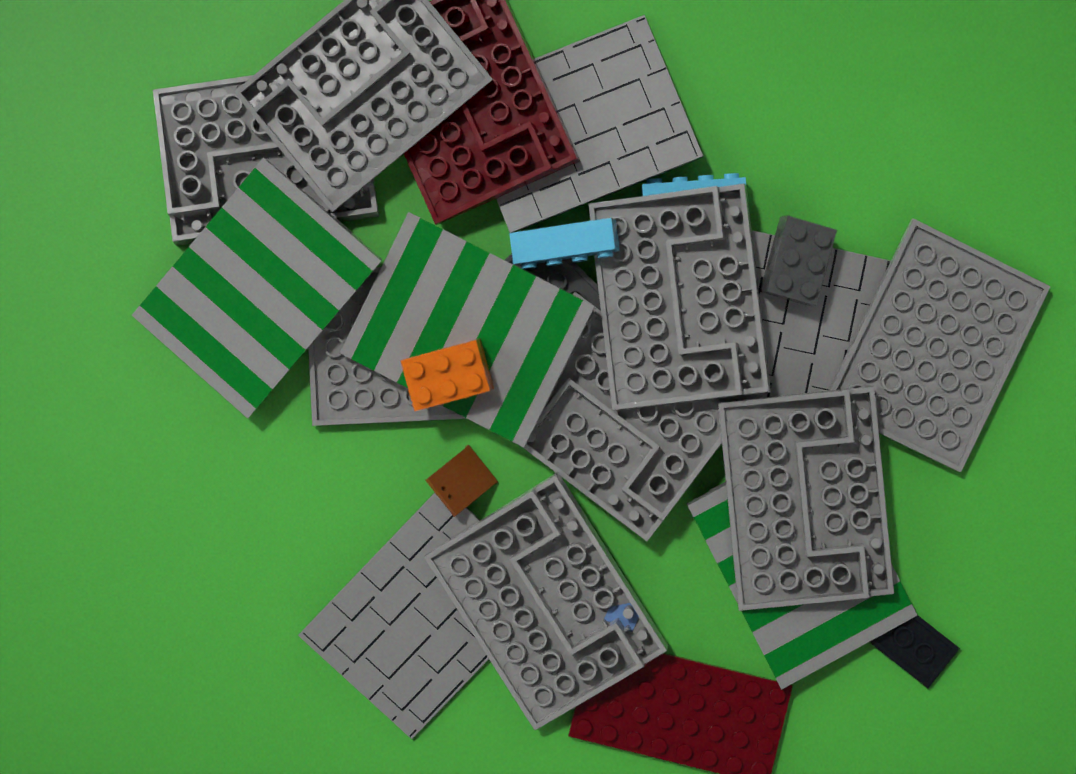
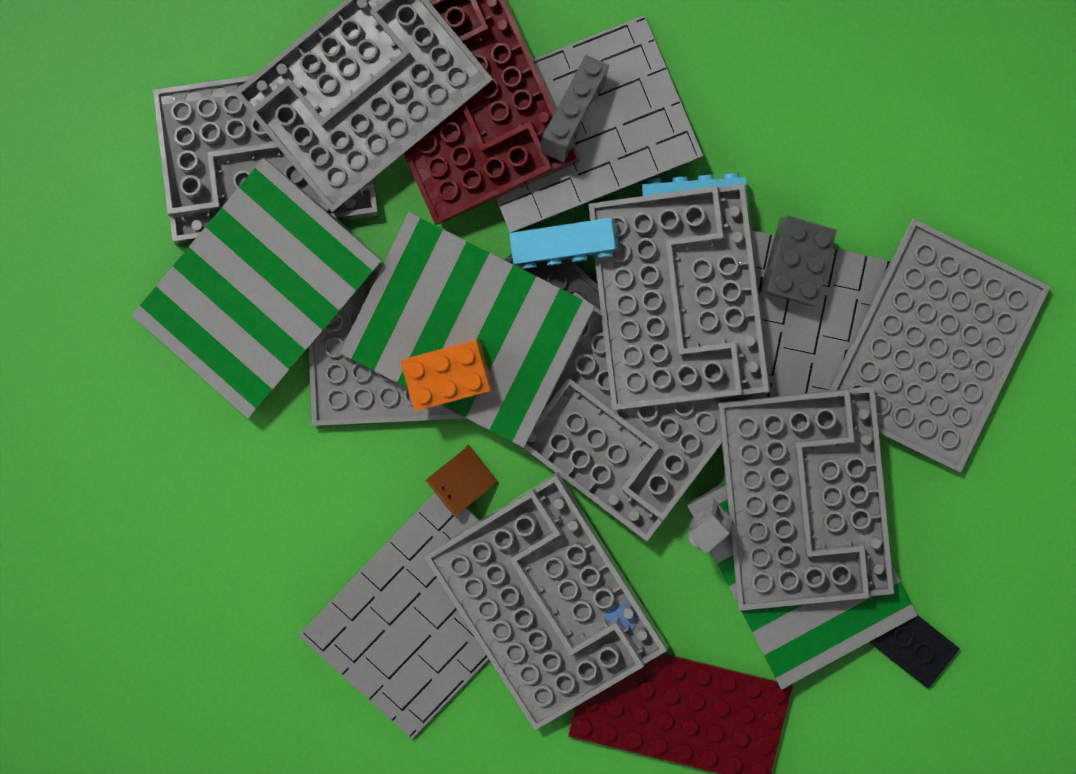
none -> dark grey arch [540,55,609,162]
none -> light grey brick [688,499,732,554]

